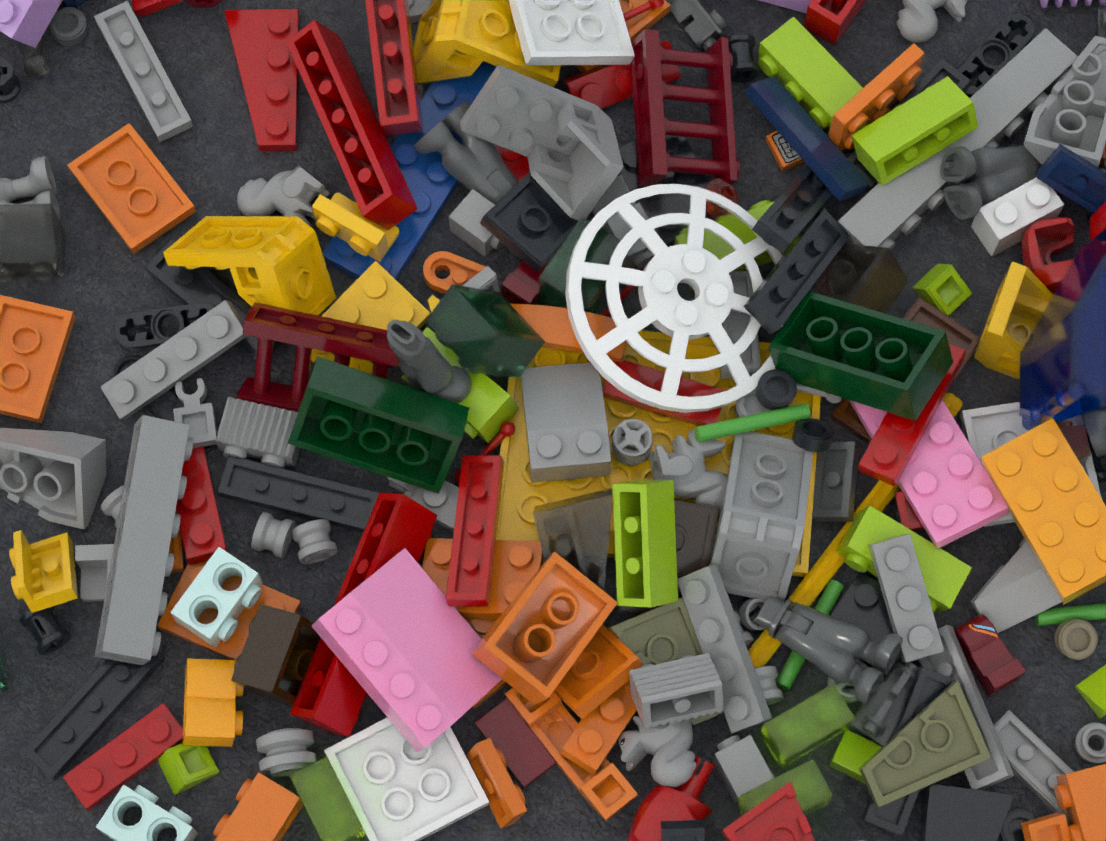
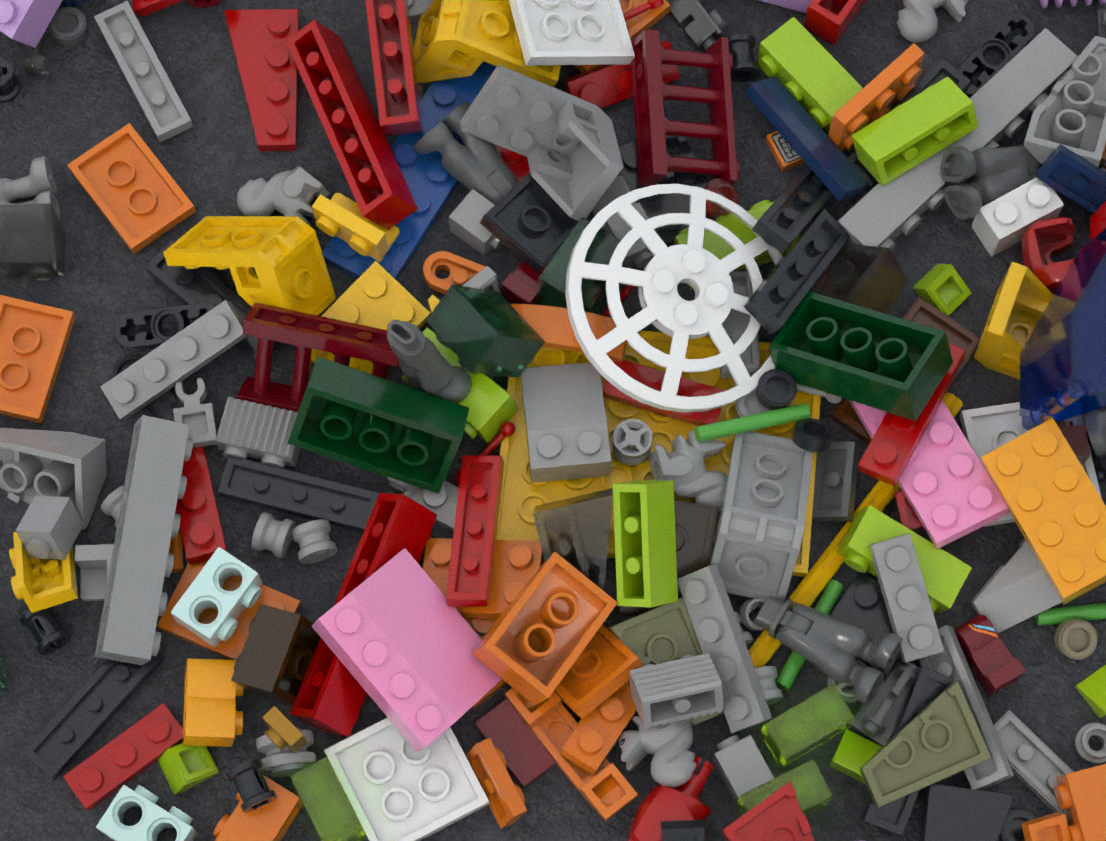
none -> light grey brick [15,495,84,560]
none -> black bush [226,758,277,813]
none -> pearl gold plate [262,706,307,754]

